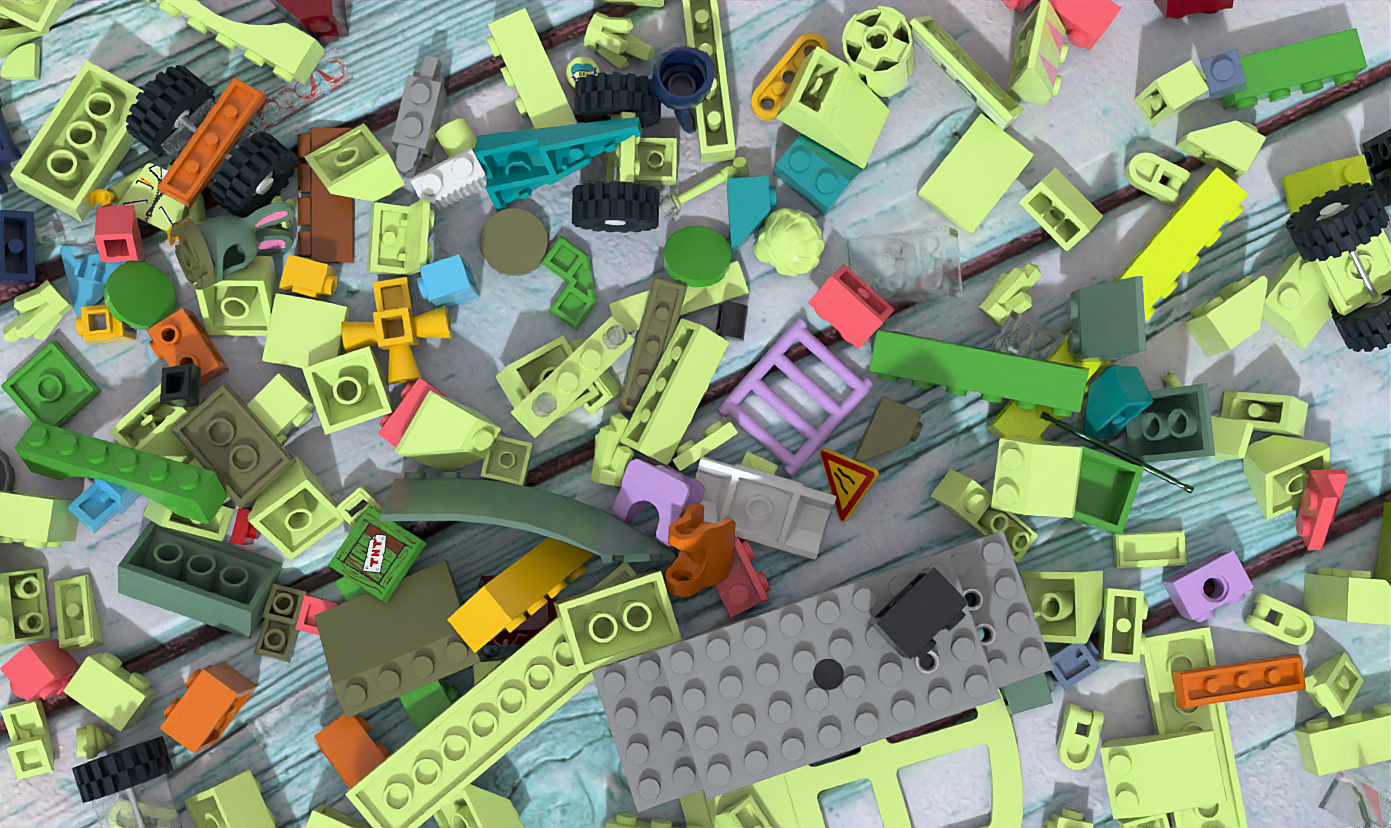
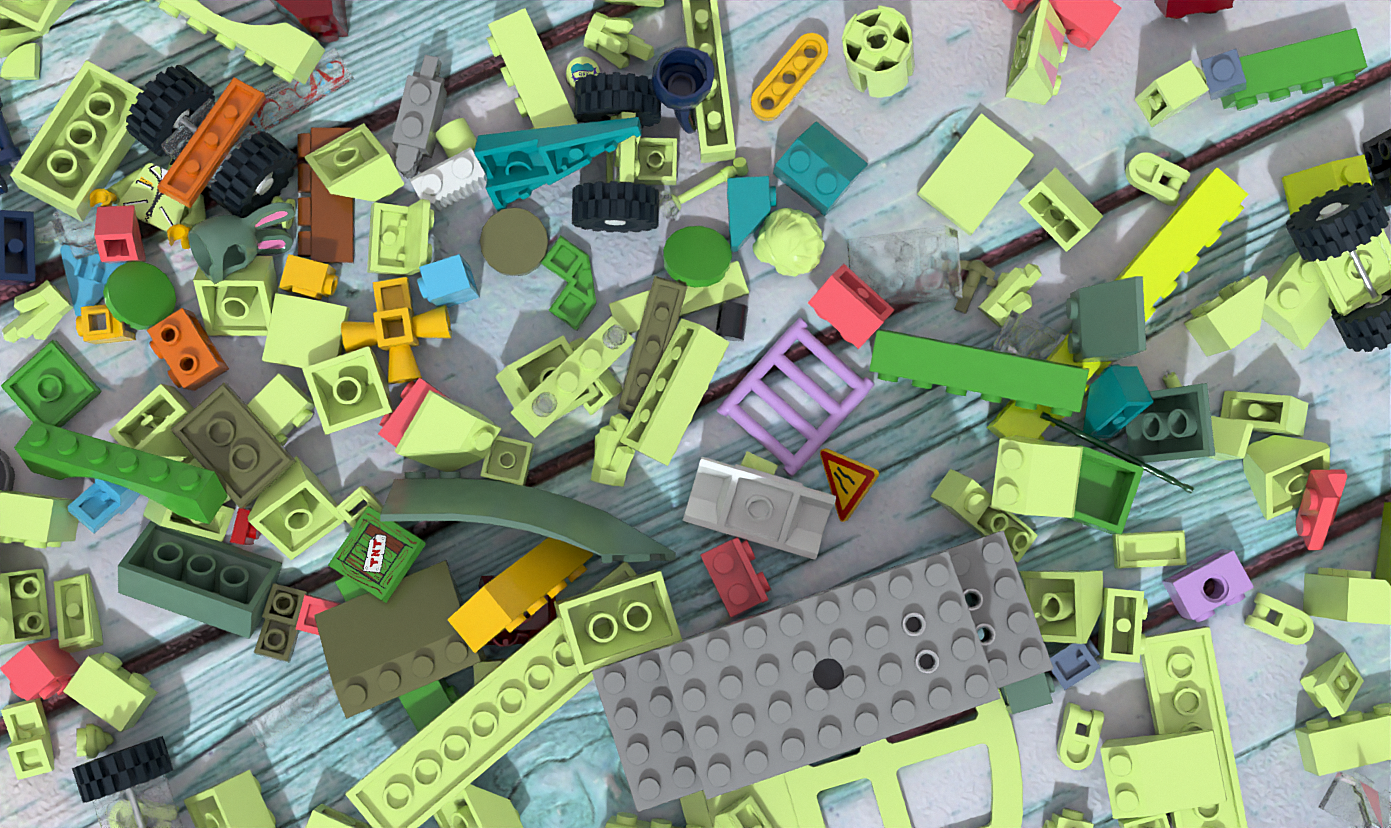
black brick [160,364,201,407] -> none
orange brick [160,662,258,754] -> none
olive tile [171,218,215,290] -> none
orange brick [314,714,391,789] -> none
lavender piece [612,459,705,547] -> none
orange piece [665,502,736,597] -> none
yellowish green plate [672,421,738,472] -> none
yellowish green slope [775,46,890,169] -> none
olive slope [852,396,923,462] -> none
black brick [868,567,969,659] -> none
yellowish green slope [908,15,1024,131] -> none
orange tile [1172,654,1306,708] -> none
yellowish green slope [1175,120,1266,180] -> none
none -> olive piece [950,260,998,314]

